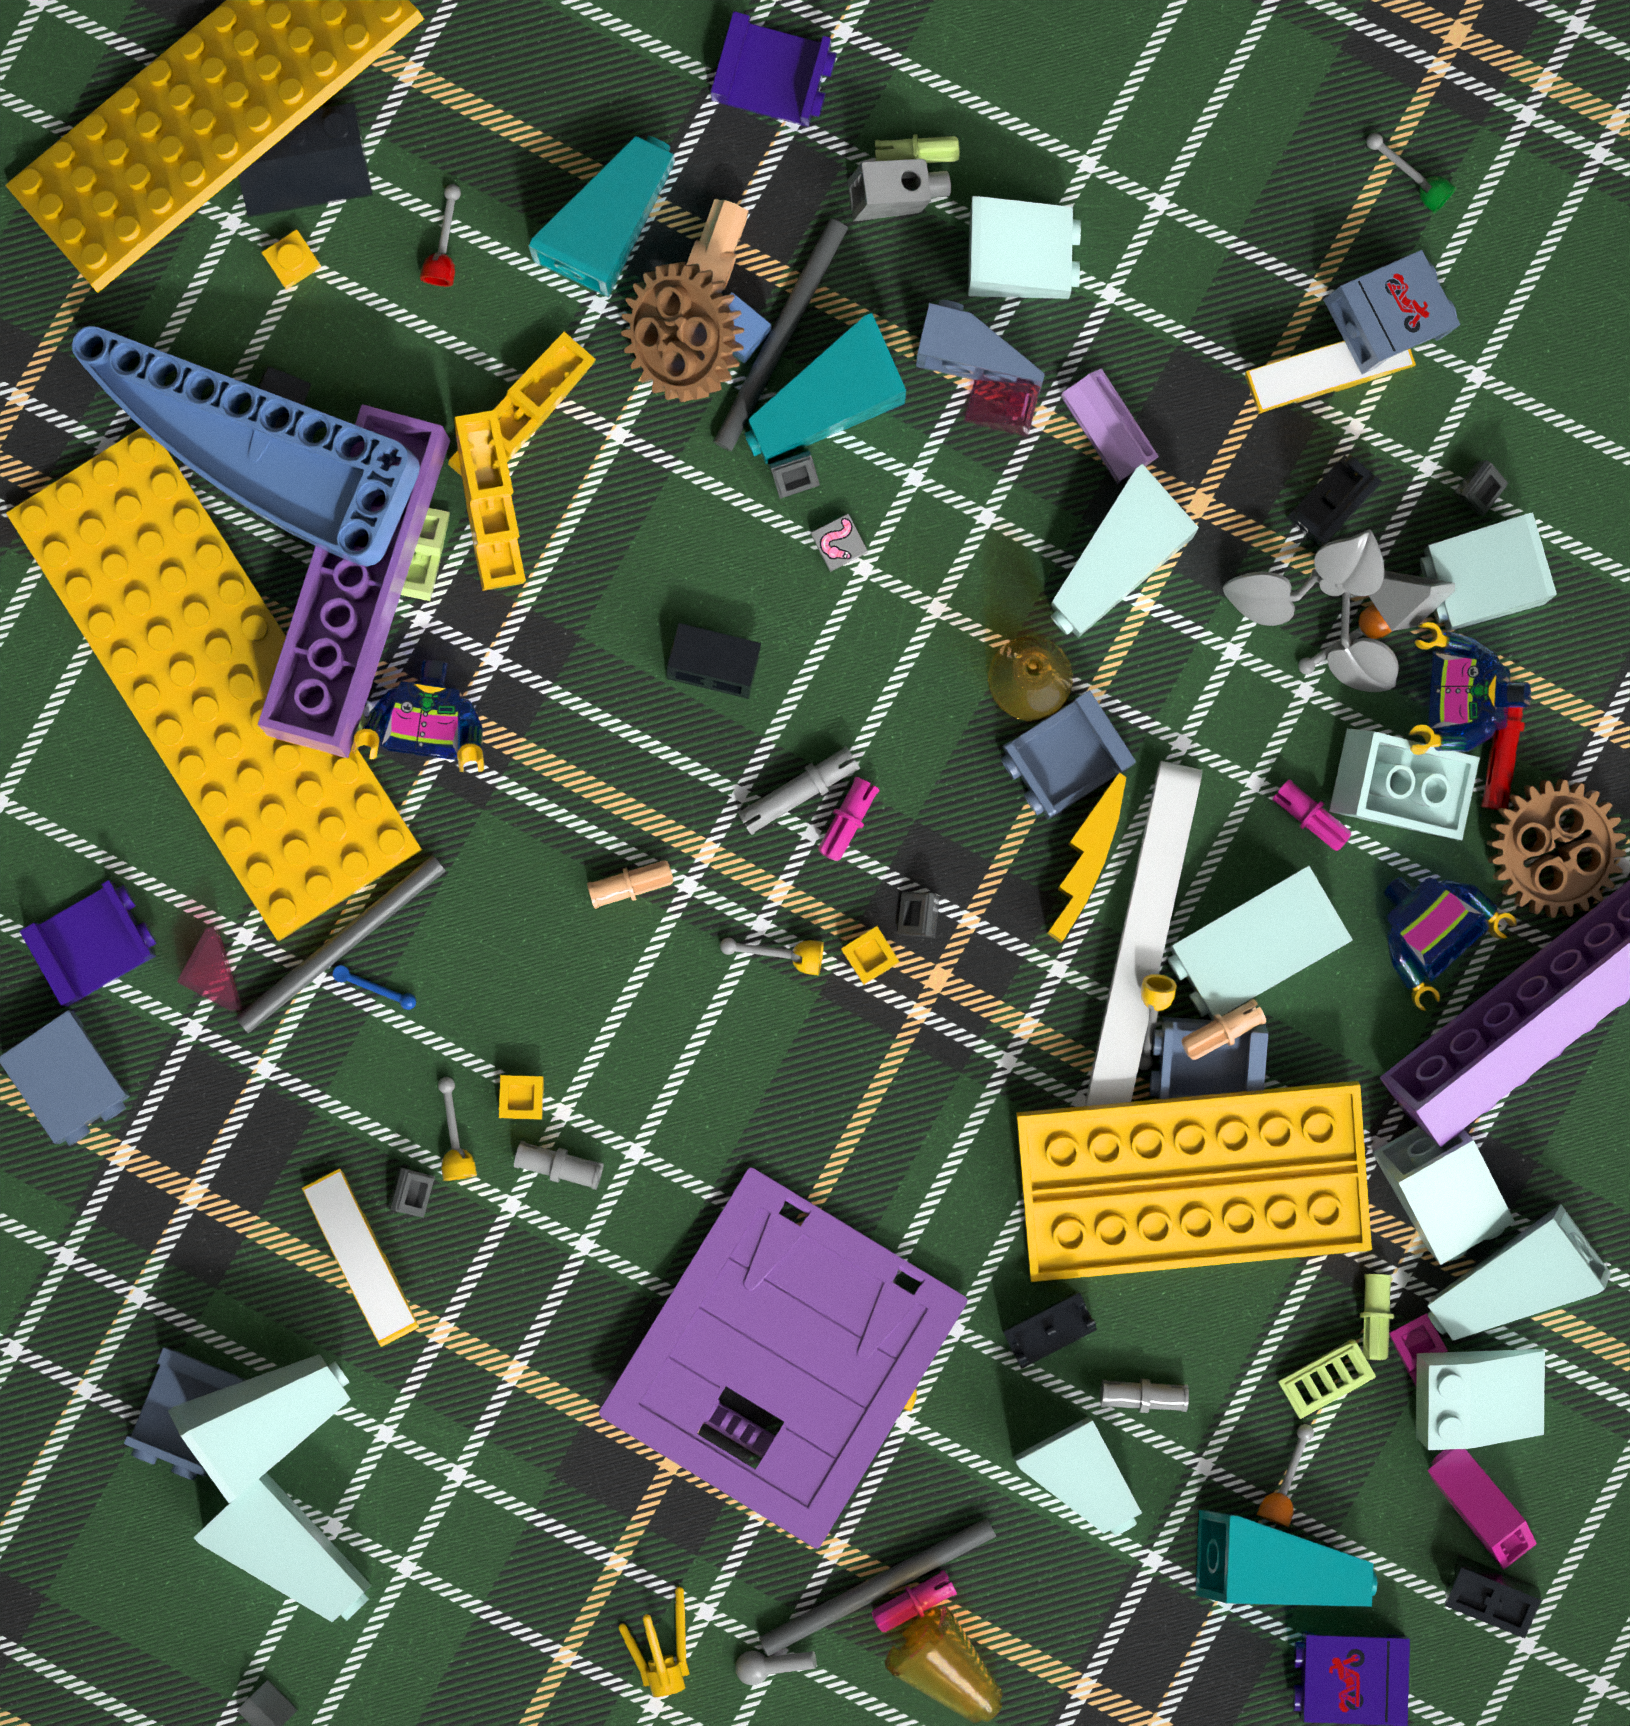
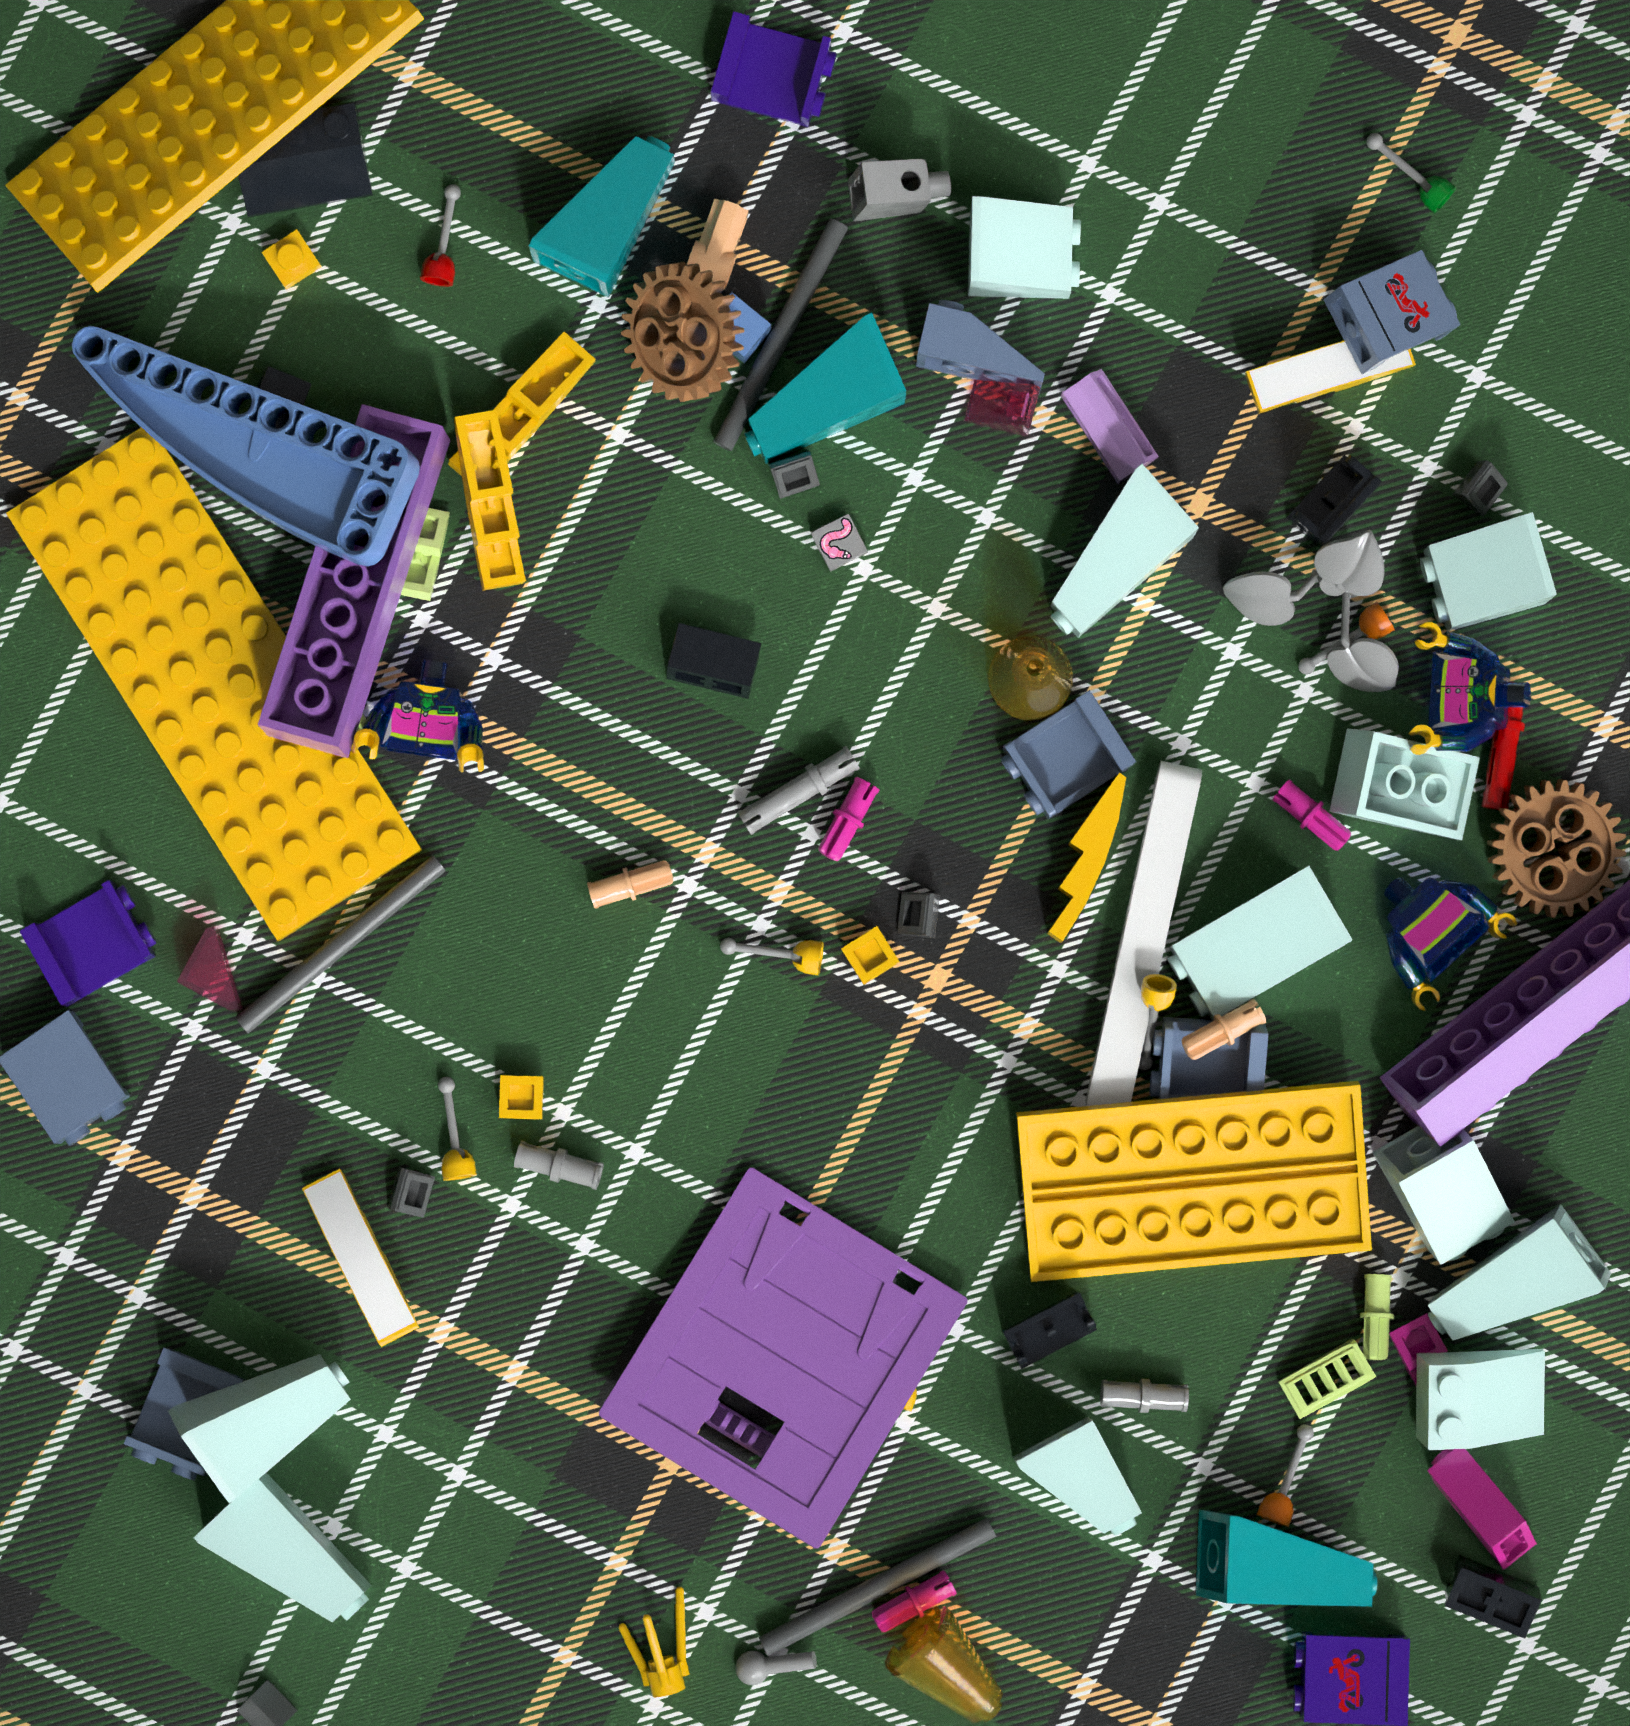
blue hinge [333,965,416,1010] -> none
yellowish green axle [875,134,960,163] -> none
light grey slope [1368,571,1455,631] -> none

